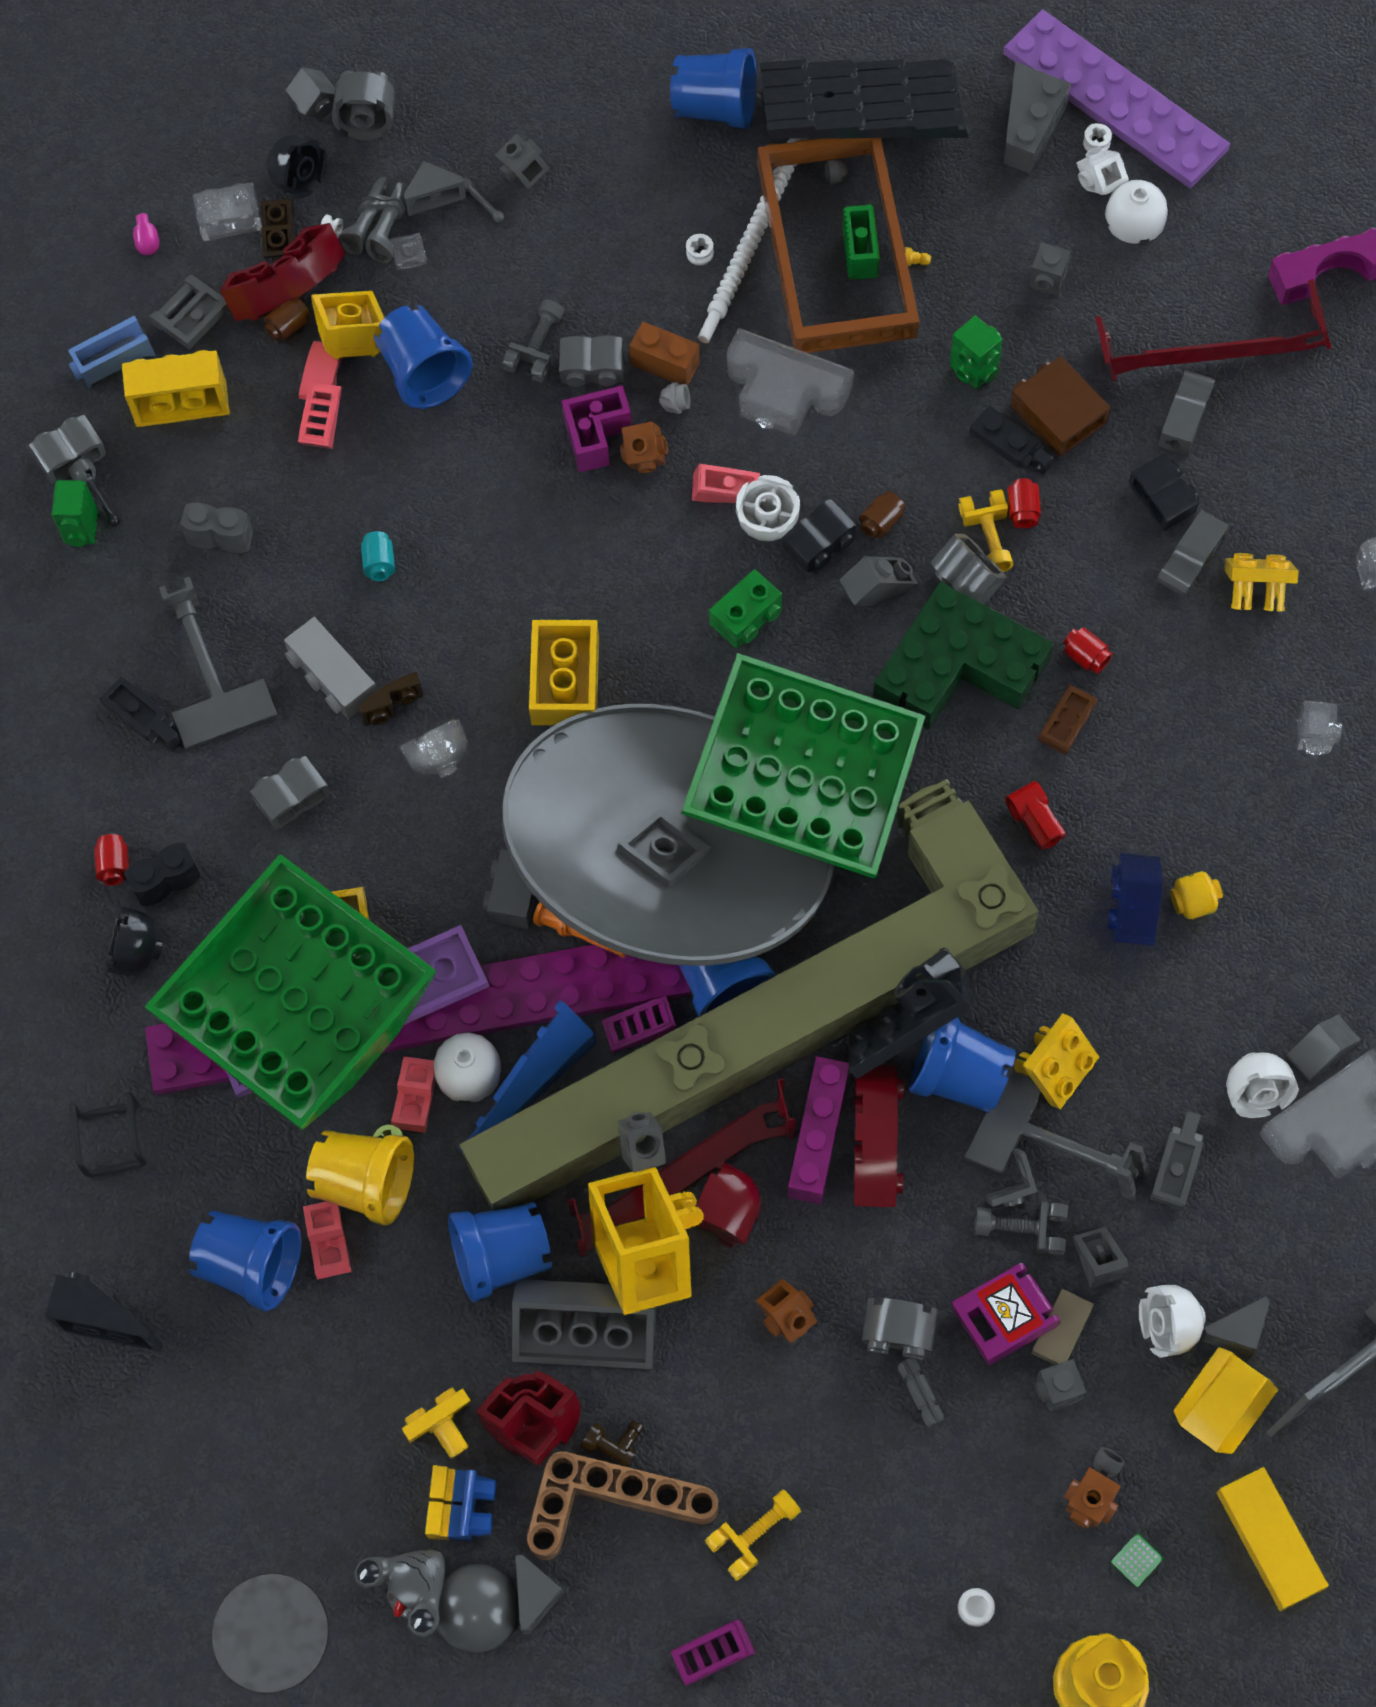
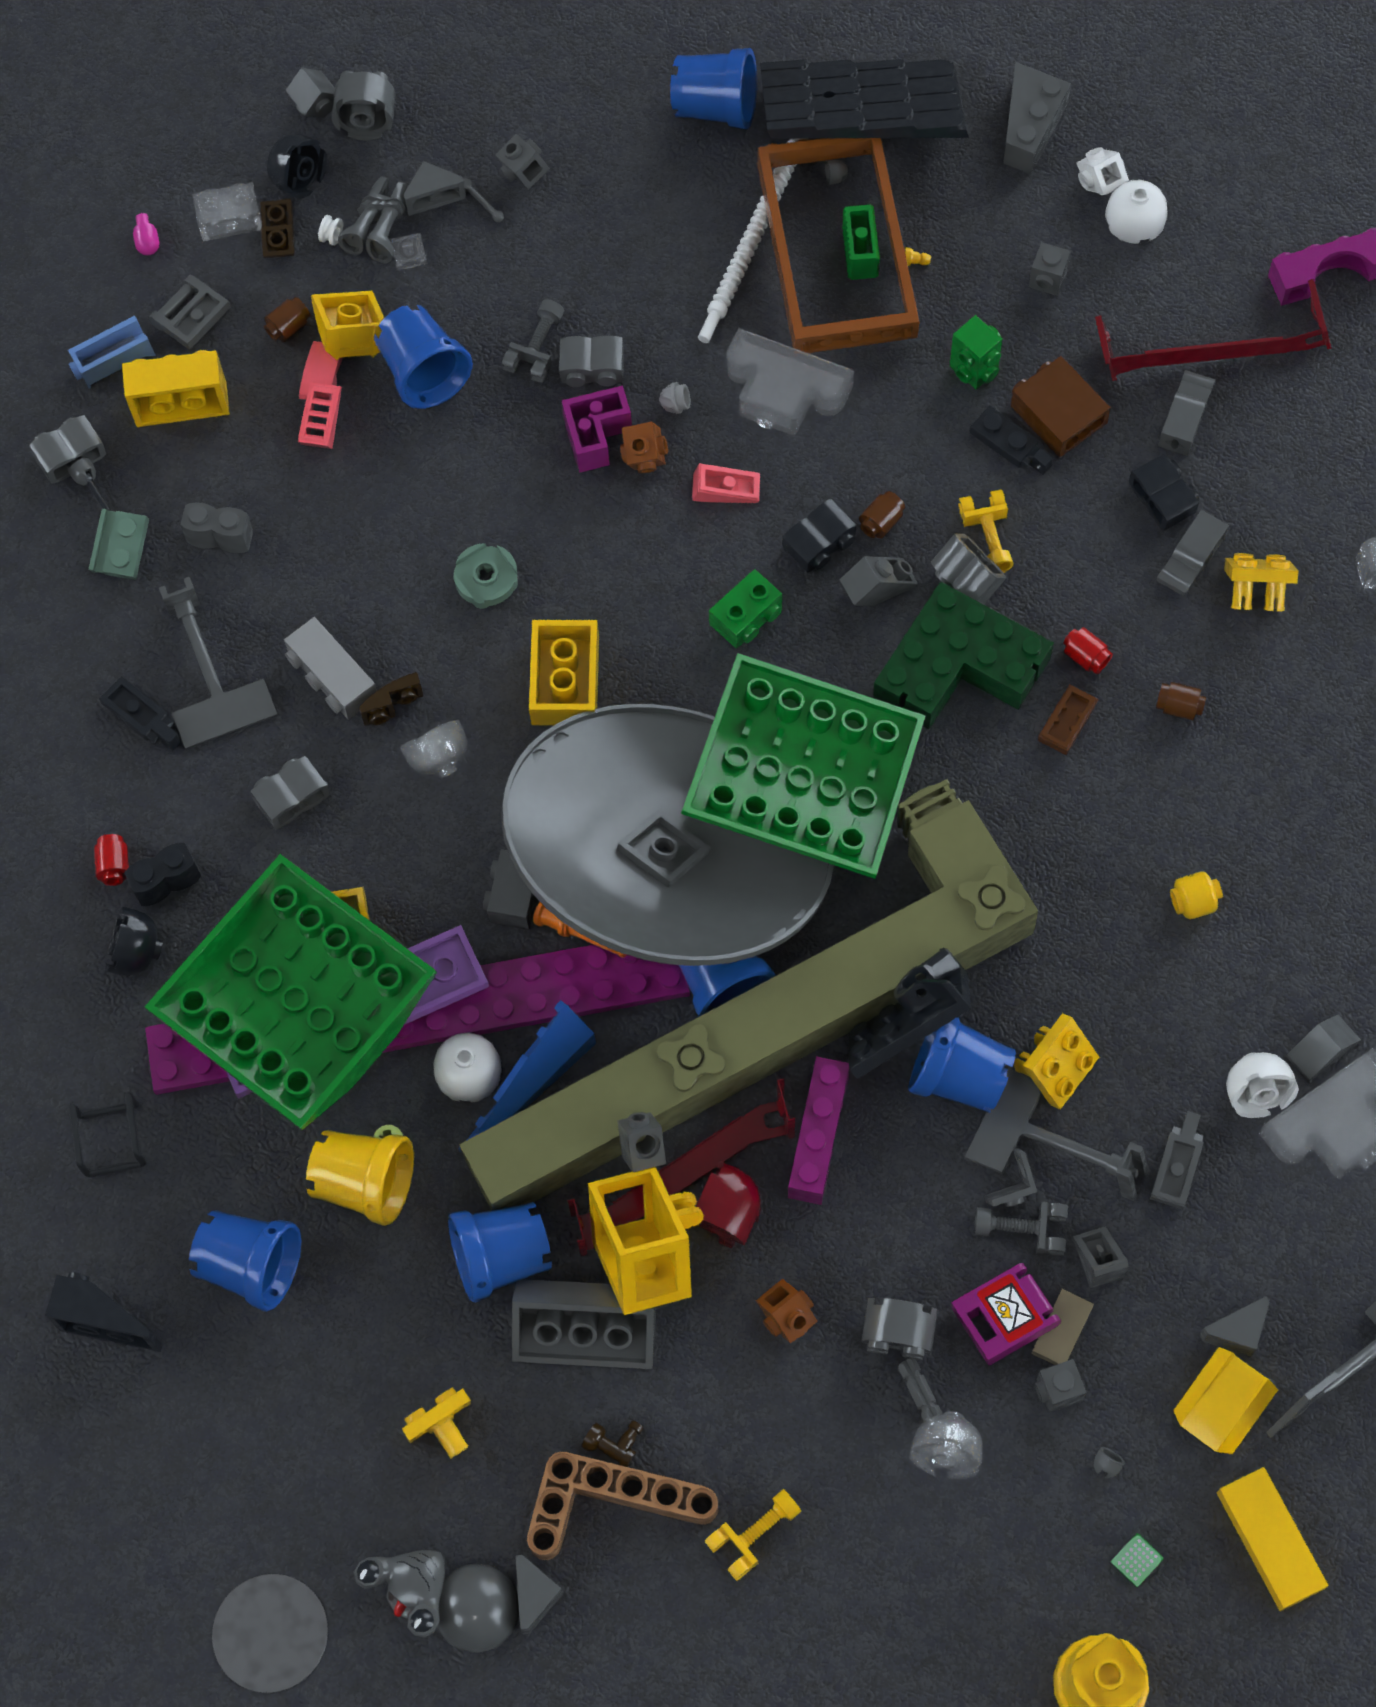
green brick [51,480,99,547] -> none
dark red brick [220,223,345,321] -> none
coral slope [303,1201,352,1279] -> none
teal brick [361,531,395,581] -> none
coral slope [391,1056,435,1133] -> none
blue hips [425,1465,497,1541] -> none
dark red brick [476,1370,581,1467] -> none
magenta slope [602,996,676,1053] -> none
dark orange brick [629,321,700,387] -> none
magenta slope [670,1620,755,1686] -> none
white bush [686,234,714,266] -> none
white cylinder [736,475,800,541] -> none
dark red brick [854,1065,904,1207] -> none
white tile [958,1588,995,1627] -> none
medium lavender plate [1003,9,1230,189] -> none
red piece [1005,781,1066,850] -> none
red brick [1007,478,1041,529] -> none
dark orange brick [1064,1467,1121,1529] -> none
white bush [1083,123,1112,152] -> none
clear blue brick [1107,853,1163,946] -> none
white cylinder [1139,1285,1206,1358] -> none
clear brick [1297,701,1342,755] -> none
none -> sand green plate [89,508,149,580]
none -> sand green plate [454,544,518,609]
none -> clear cylinder [910,1412,983,1479]
none -> reddish brown brick [1156,682,1206,721]

